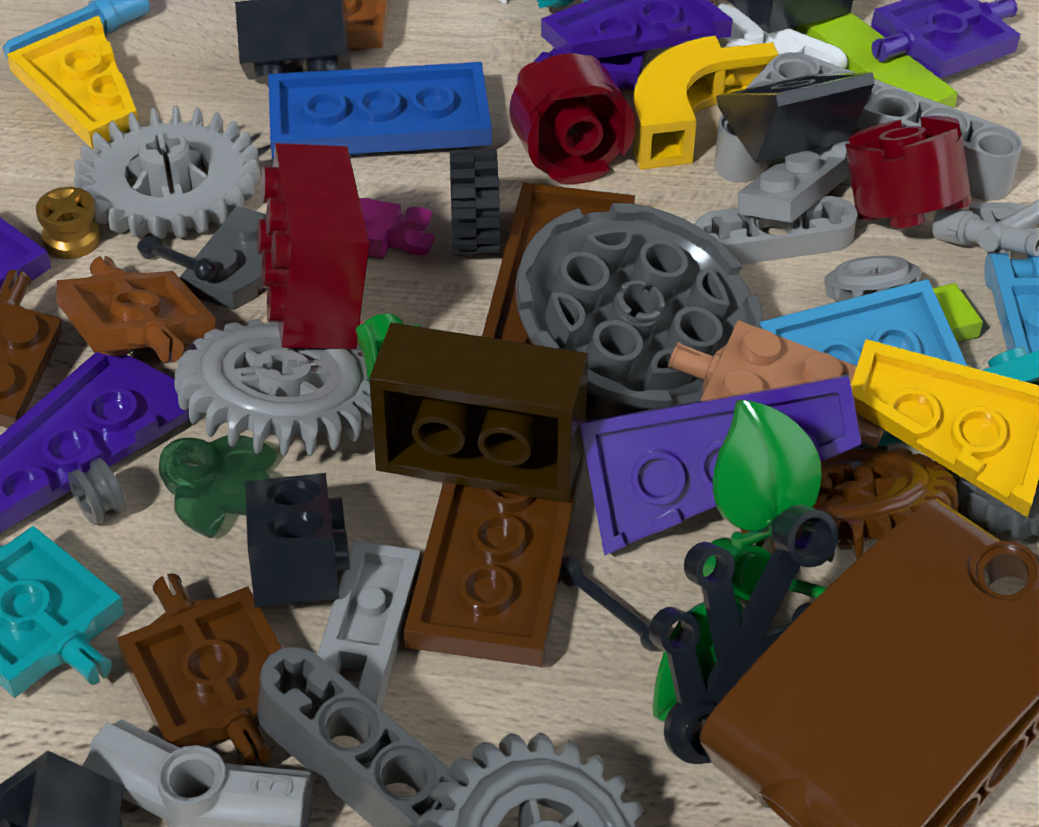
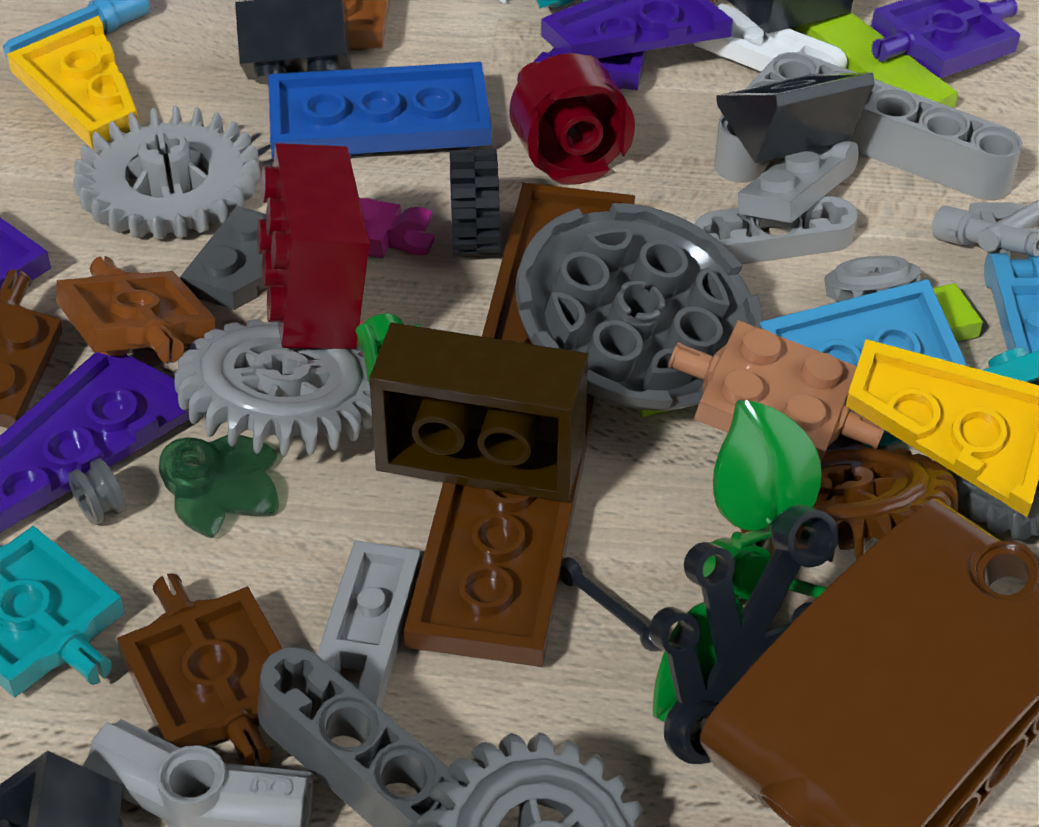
pearl gold wheel [36,186,101,259] -> none
black hinge [137,235,218,281] -> none
black brick [245,473,350,608] -> none
dark purple wing [580,375,862,556] -> none
yellow arch [632,35,779,170] -> none
dark red brick [845,116,972,228] -> none

